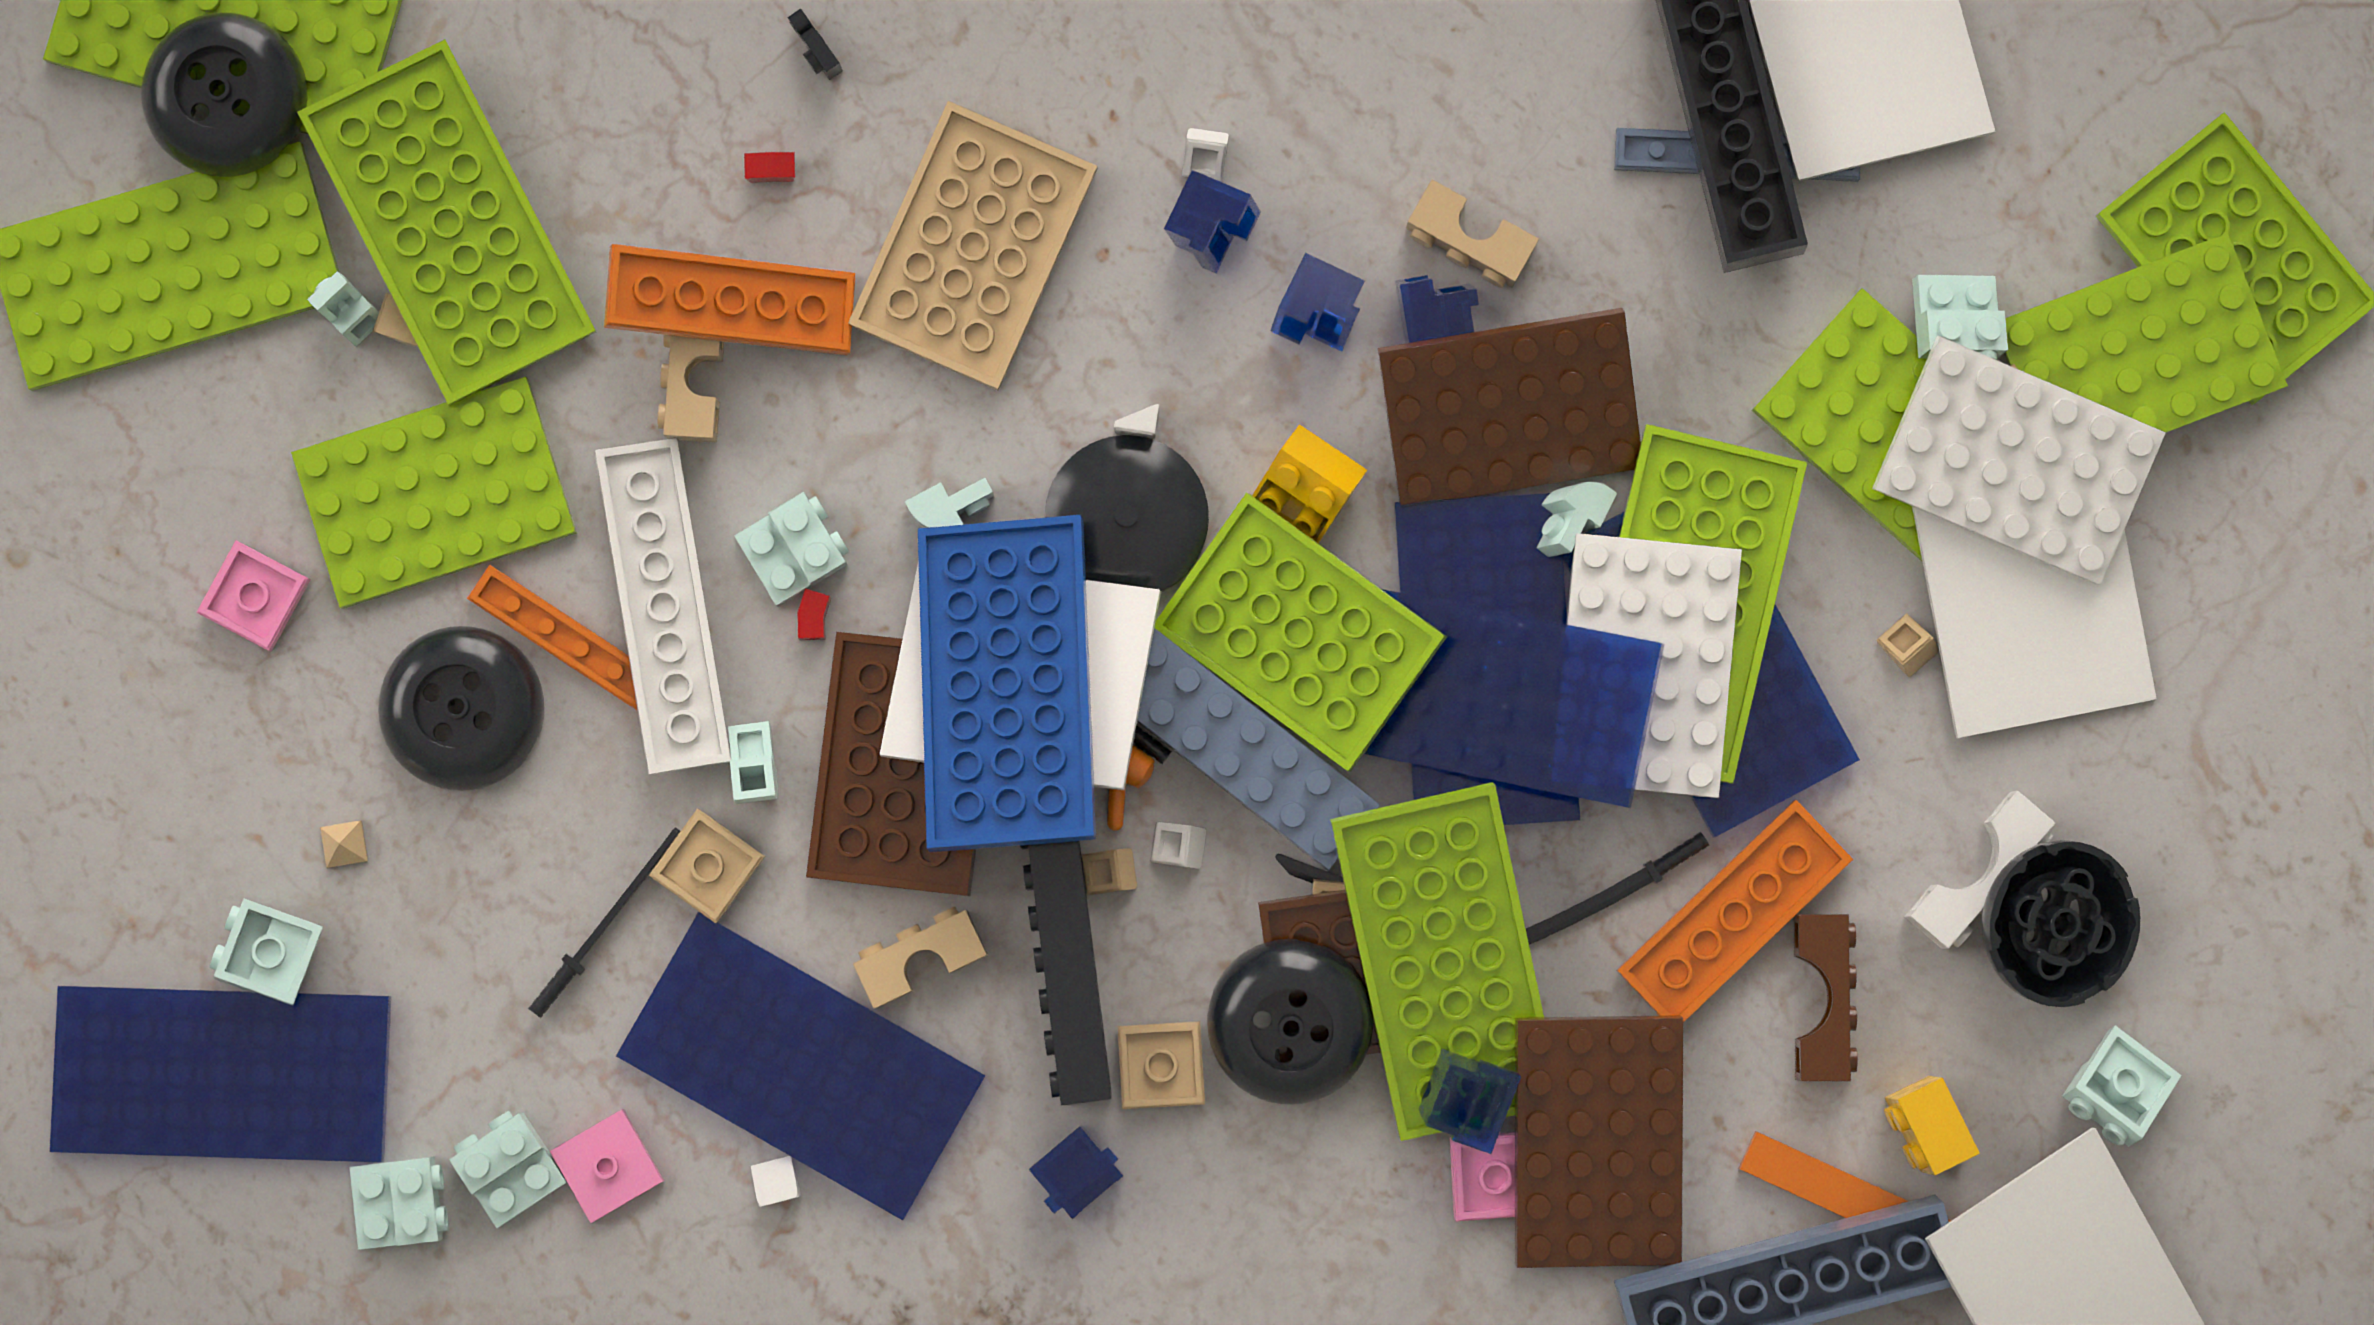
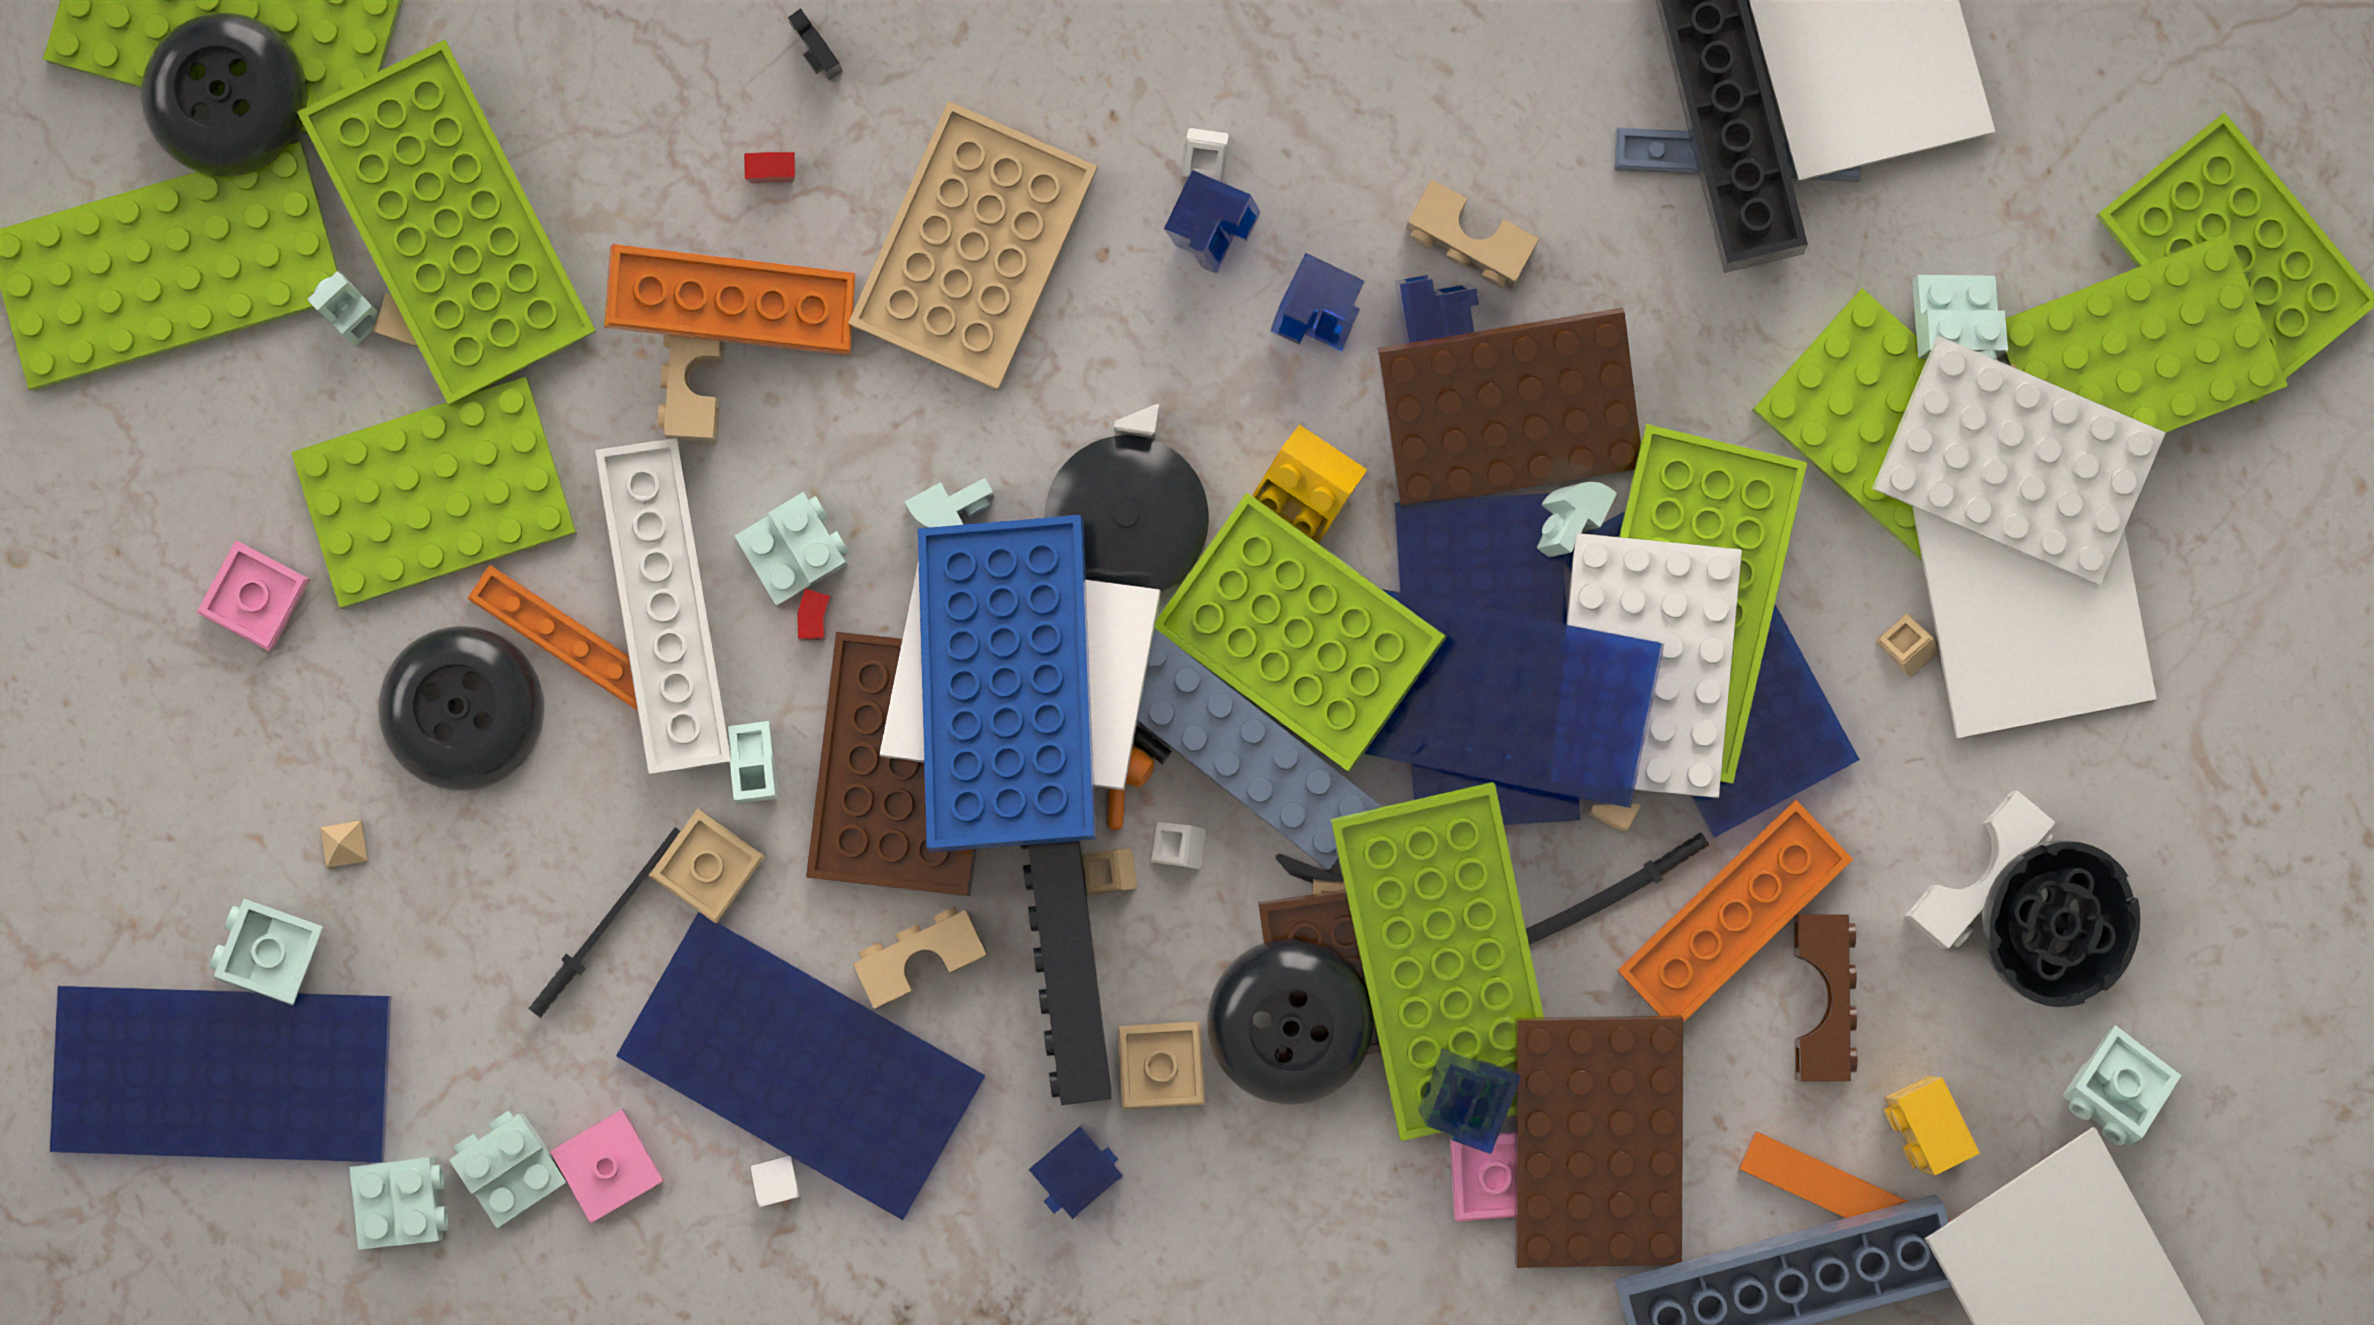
none -> tan slope [1588,803,1641,832]

